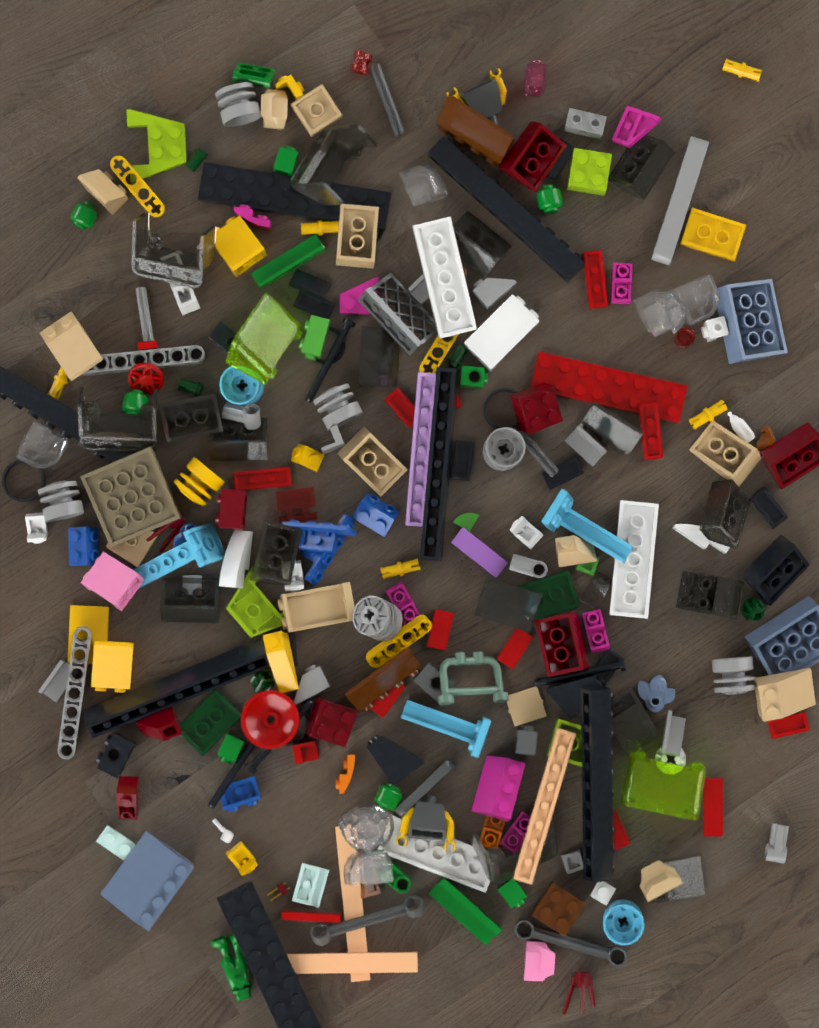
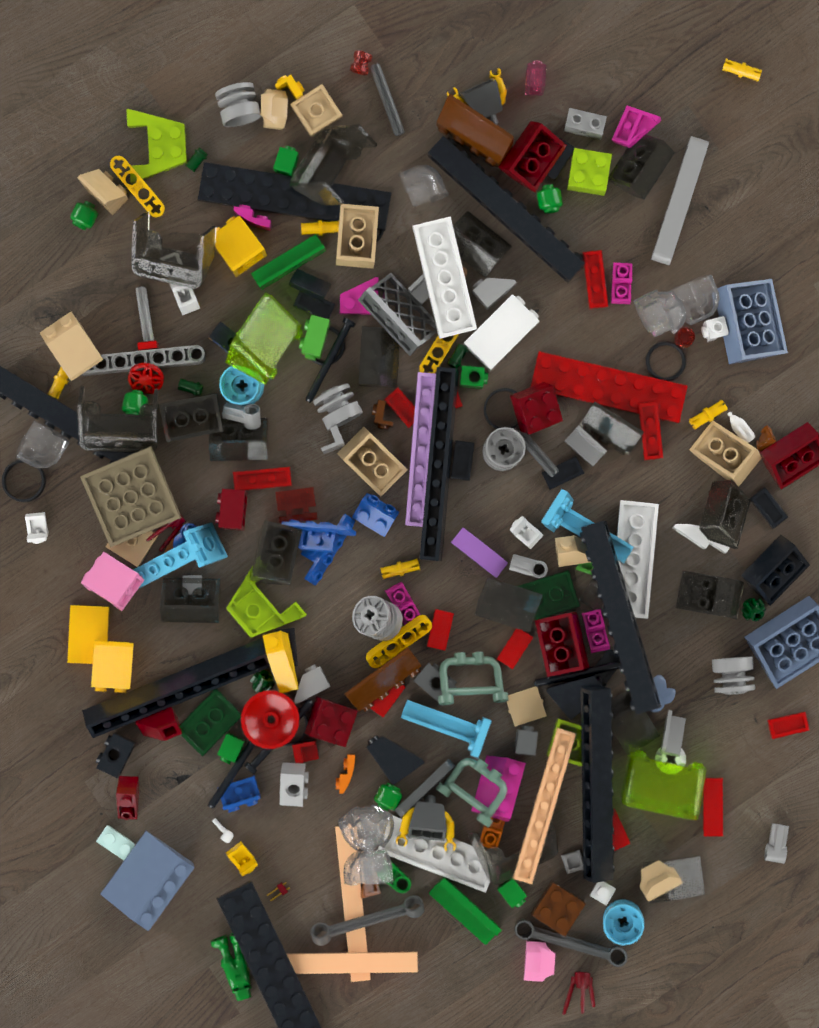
light grey wheel [37,481,84,522] -> none
light grey panel [38,660,79,702] -> none
light grey beam [58,626,92,760] -> none
blue bracket [68,527,99,566] -> none
yellow wheel [173,457,225,507] -> none
white slope [219,530,253,588] -> none
green plate [232,62,276,88] -> none
tan panel [278,582,355,633] -> none
white bracket [282,560,305,592] -> none
red tile [282,910,341,923] -> none
yellow bracket [291,444,325,472] -> none
light aqua plate [292,862,329,908] -> none
bright green tile [453,513,479,532] -> none
dark pink slope [499,811,531,854] -> none
yellow tile [680,208,746,262] -> none
tan slope [754,668,816,722] -> none
none -> light grey brick [280,762,309,807]
none -> reddish brown bracket [372,400,394,430]
none -> sand green bar [436,758,507,828]
none -> black brick [580,521,662,715]
none -> black tyre [646,341,686,381]

